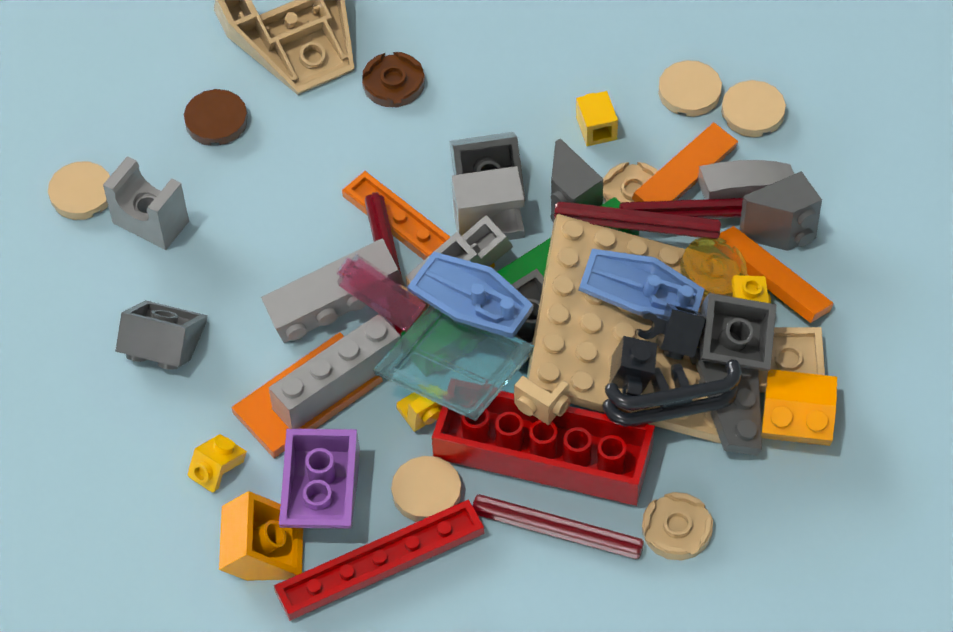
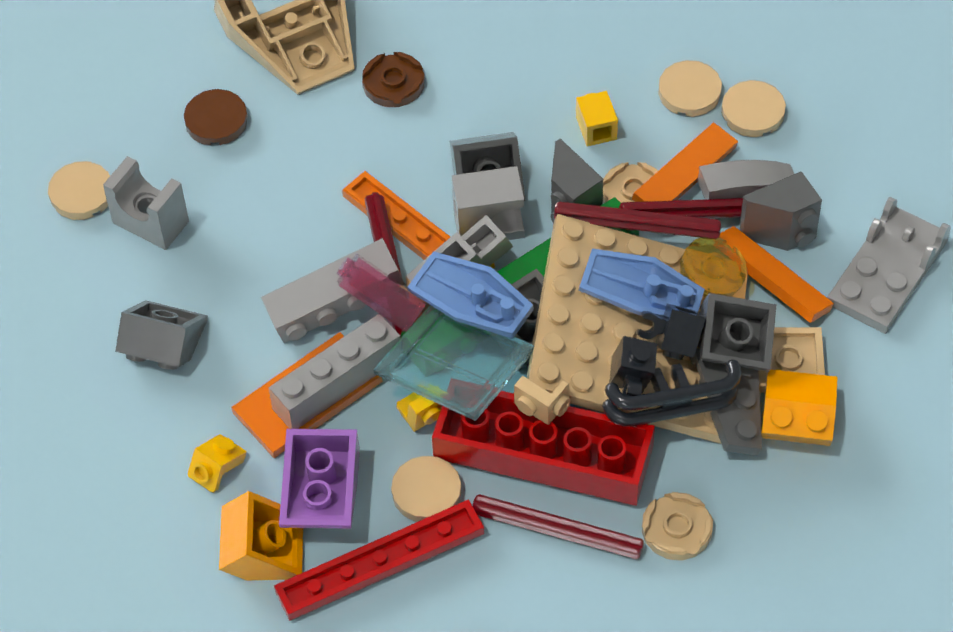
yellow bracket [731,275,771,304] -> none
none -> light grey hinge [827,197,951,334]

